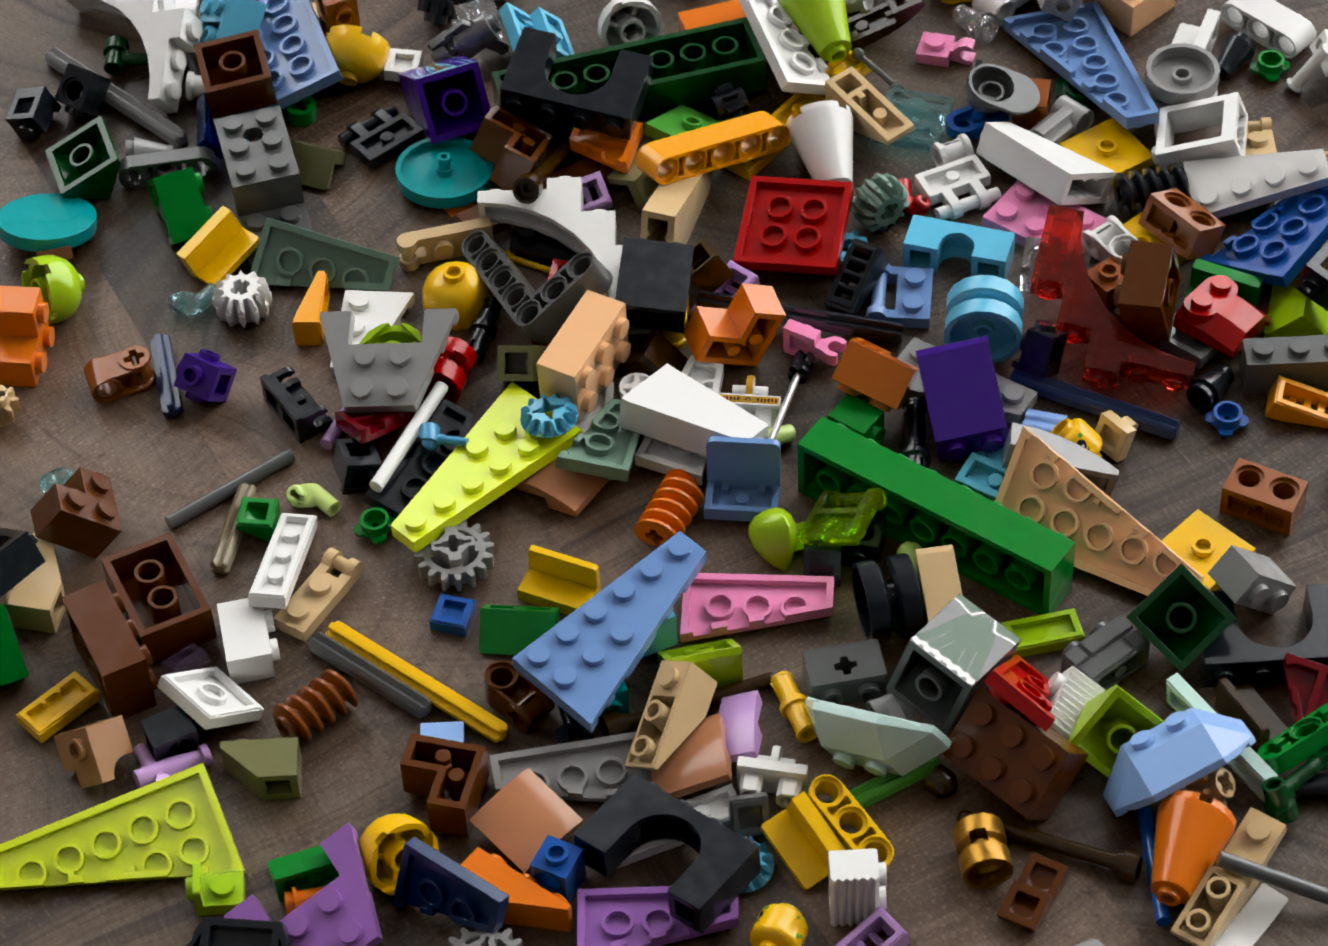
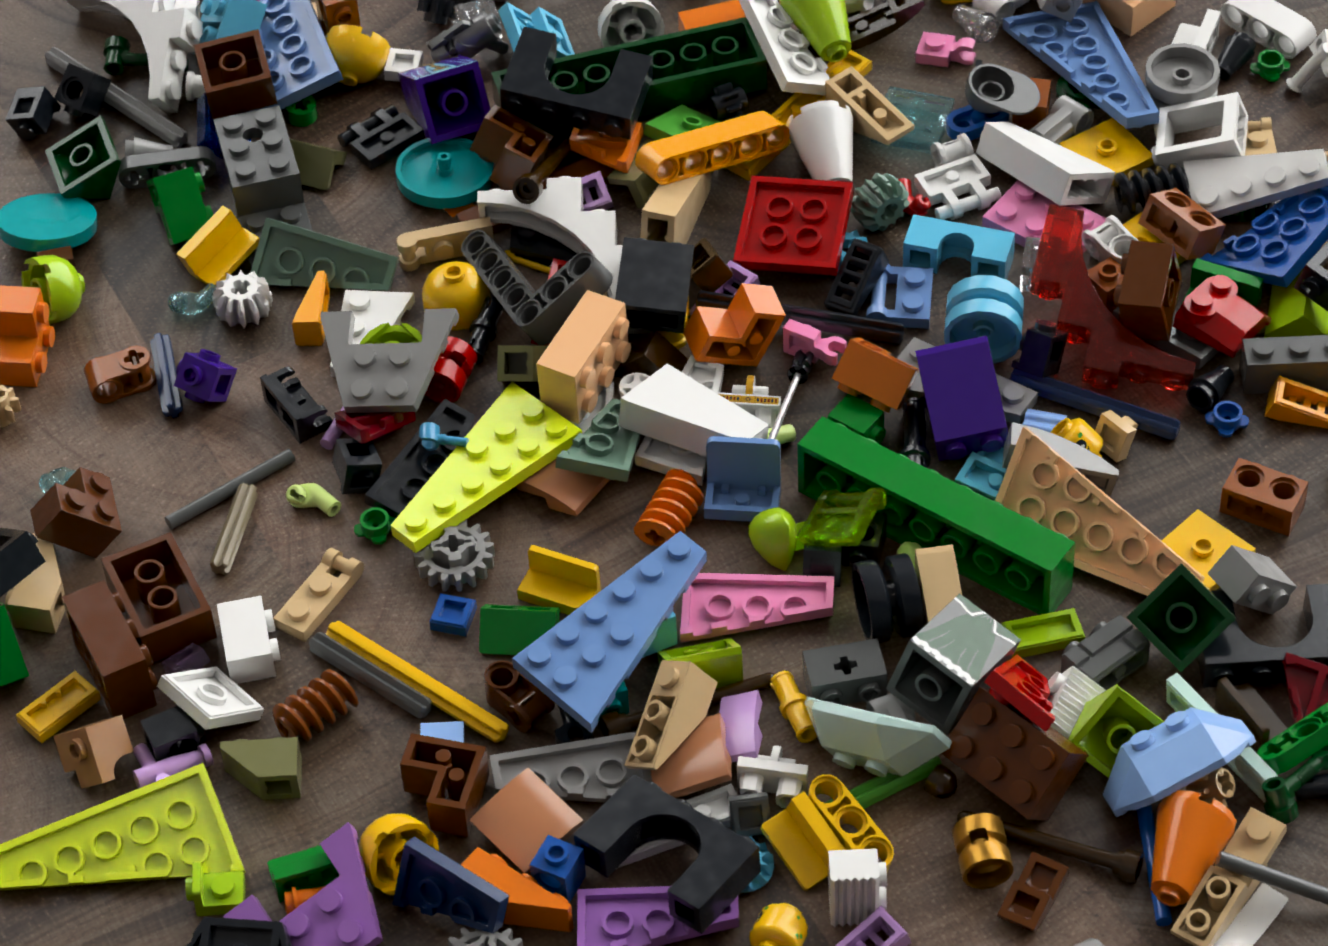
green slope [235,497,281,542] -> none
white tile [248,513,318,609] -> none
white bar [369,381,448,492] -> none
medium azure gear [520,392,578,438] -> none
dark grey hinge [851,48,906,96] -> none

